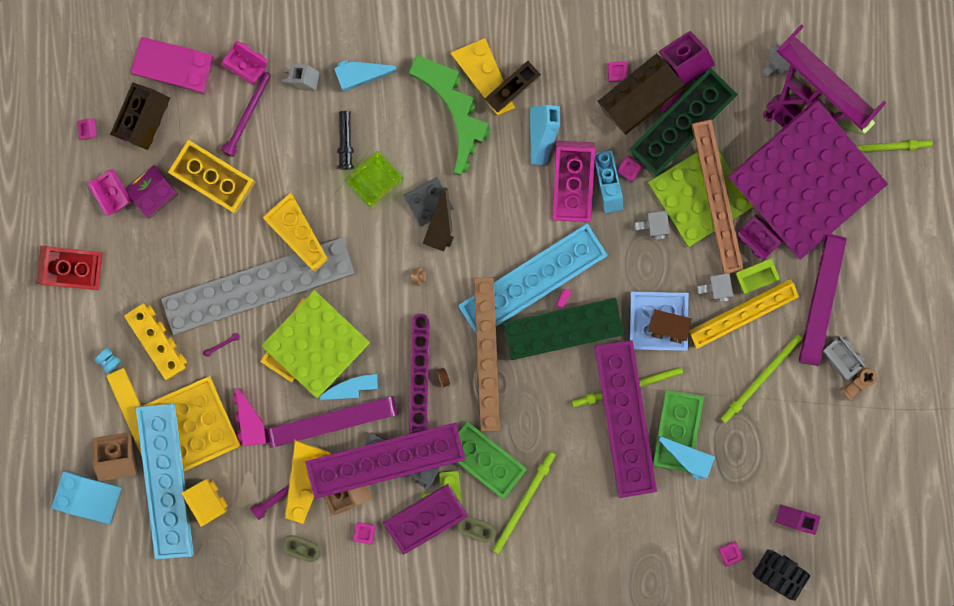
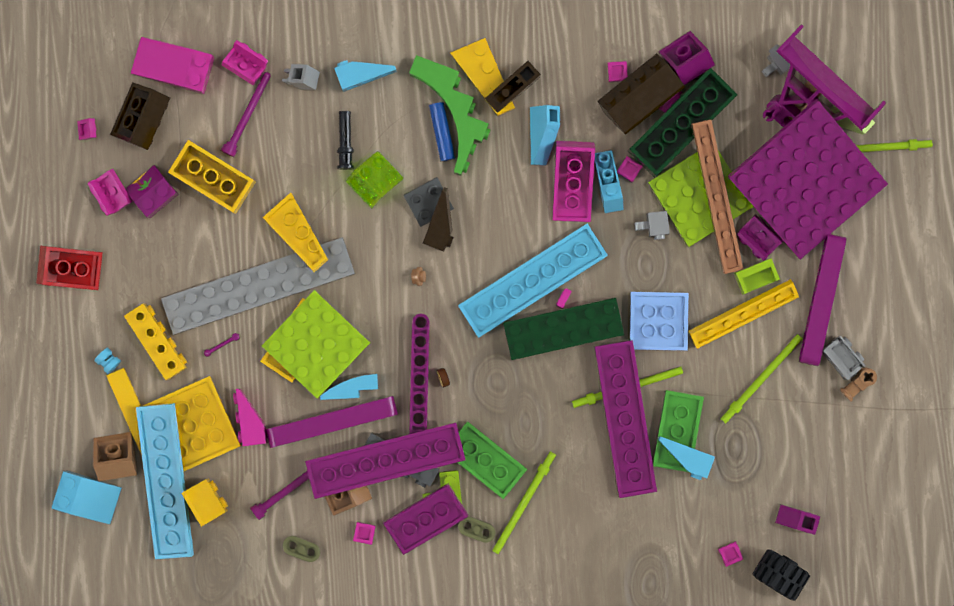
yellow wing [285,439,331,524] -> none
medium nougat plate [474,277,500,432] -> none
reddish brown brick [648,309,692,344] -> none
light grey brick [697,273,733,303] -> none
none -> blue piece [429,102,455,162]

